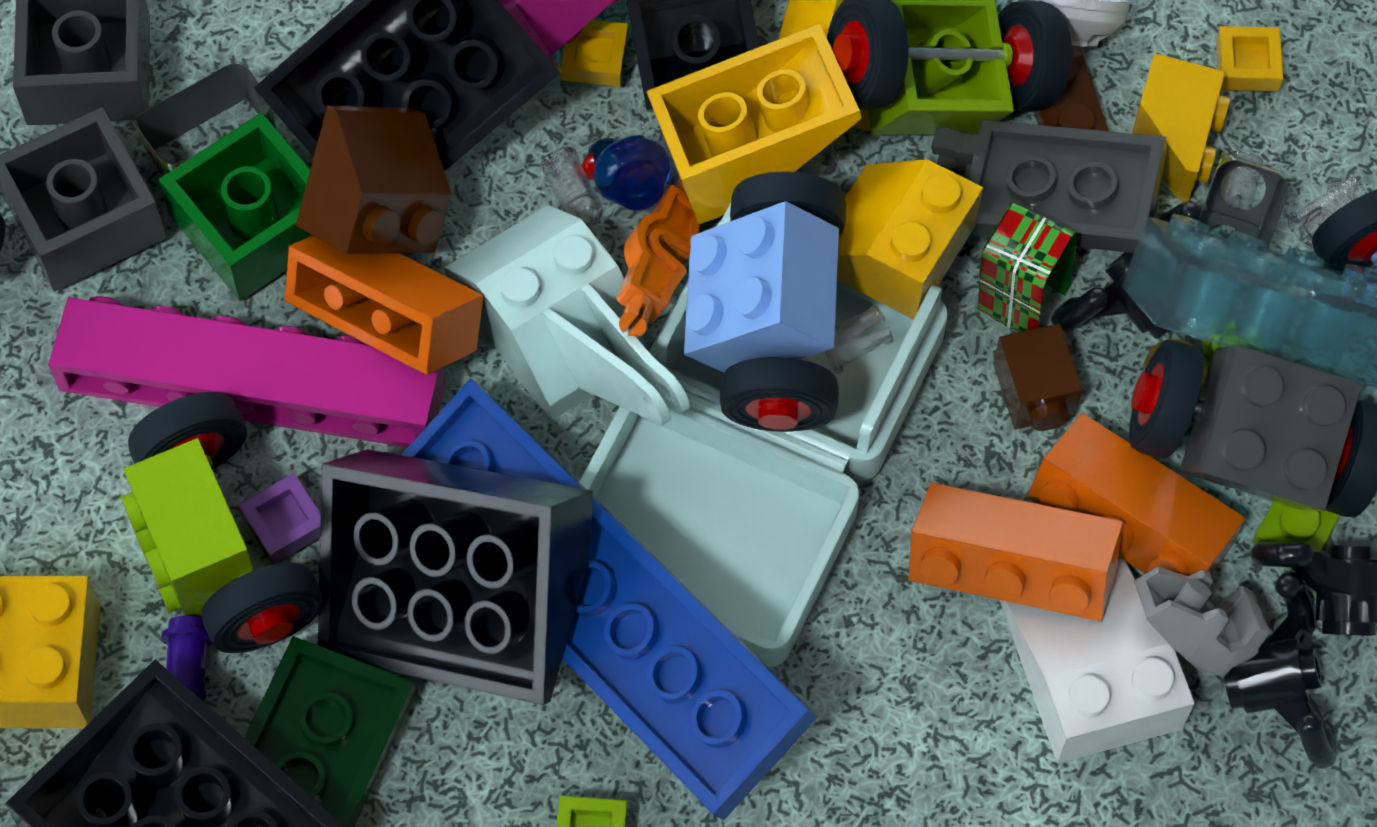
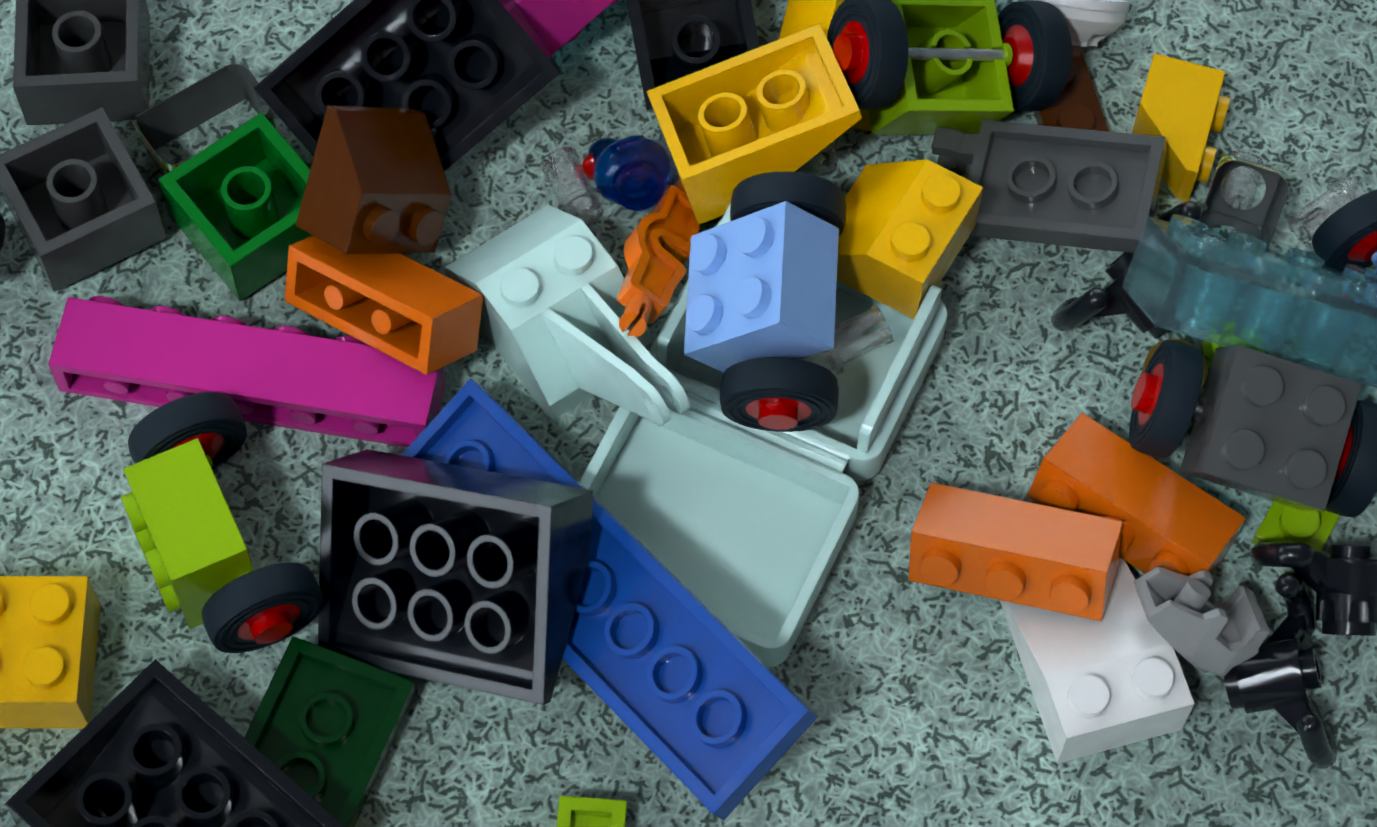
dark purple pin [161,616,213,701] -> none
medium lavender plate [238,473,321,565] -> none
yellow plate [560,20,628,87] -> none
piece [977,203,1077,333] -> none
reddish brown brick [993,324,1083,431] -> none
yellow plate [1216,26,1283,92] -> none

